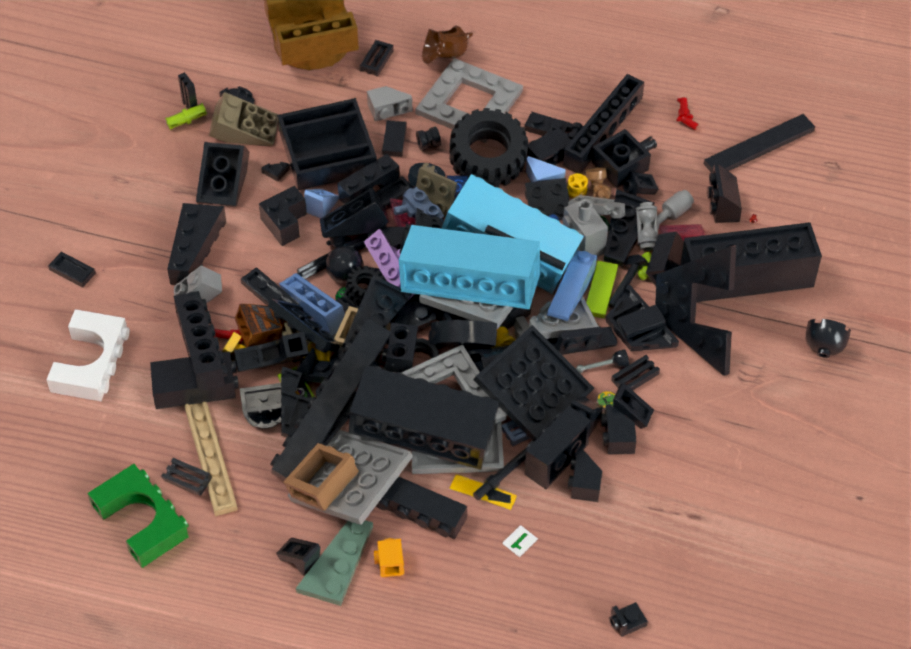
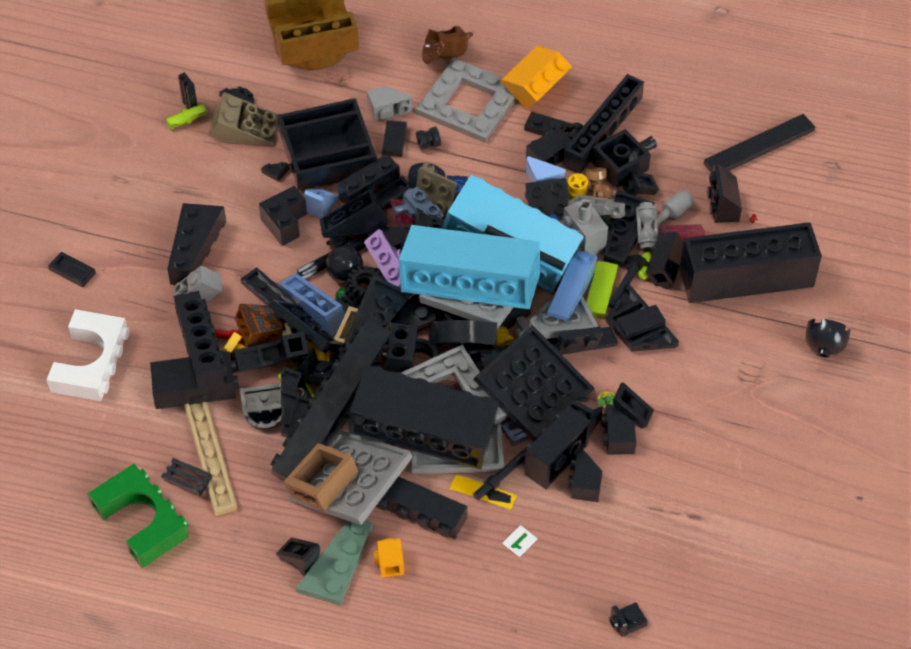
black slope [196,142,250,206] -> none
black tile [360,40,394,77] -> none
black tyre [449,108,528,188] -> none
hinge [576,349,629,373] -> none
black tile [611,355,660,390] -> none
black wing [655,245,736,376] -> none
red piece [676,97,699,130] -> none
none -> light orange slope [500,45,572,110]

